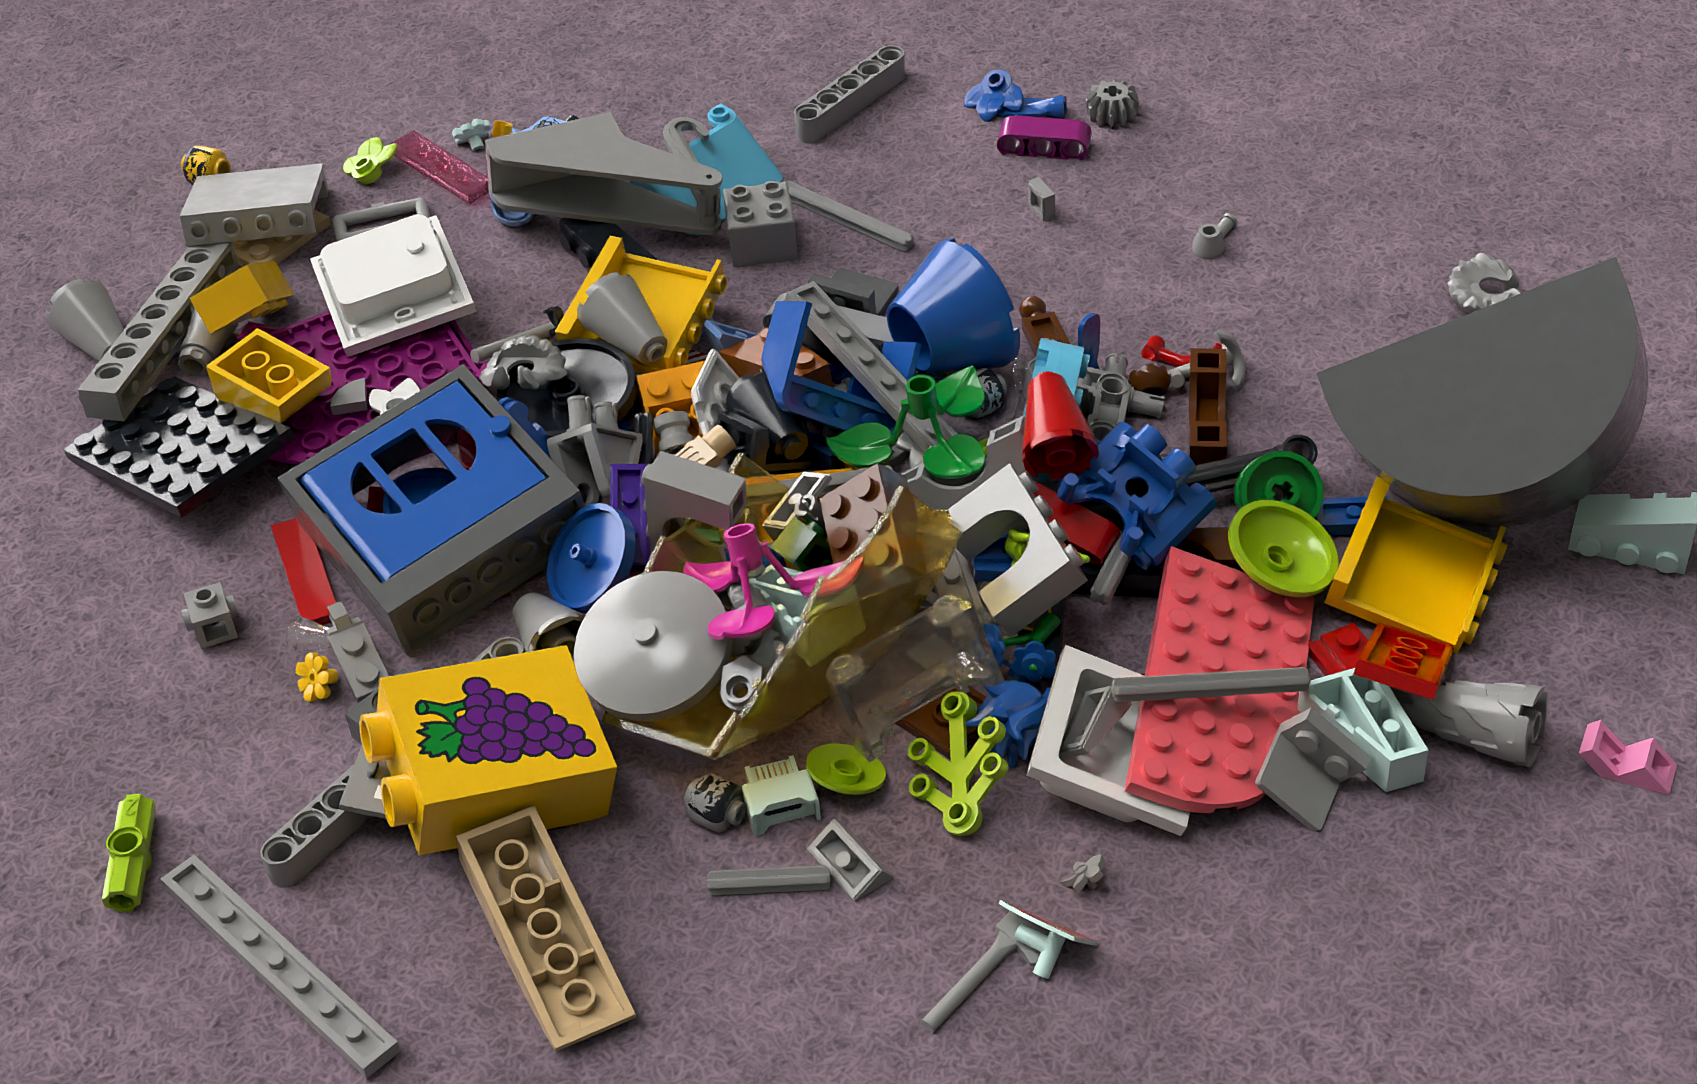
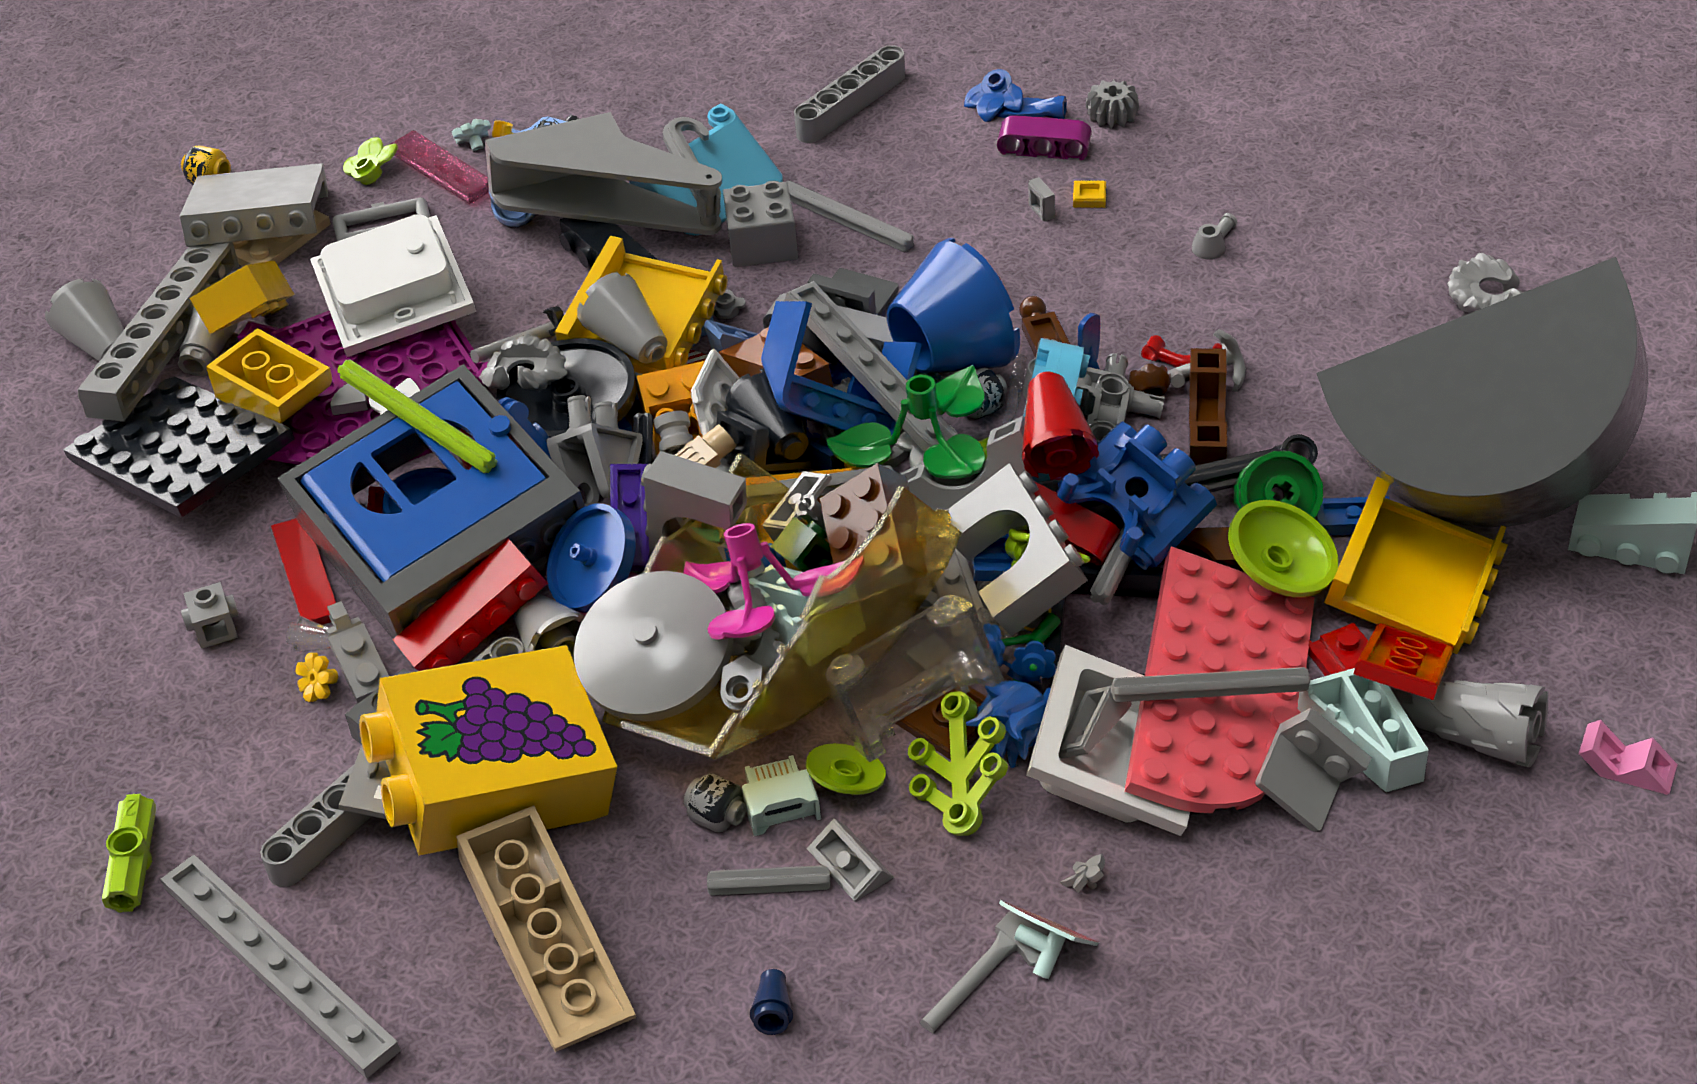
none -> lime axle [337,360,498,473]
none -> red brick [393,539,548,671]
none -> light grey plate [713,290,746,319]
none -> dark blue cone [750,969,793,1035]
none -> yellow tile [1073,181,1106,208]

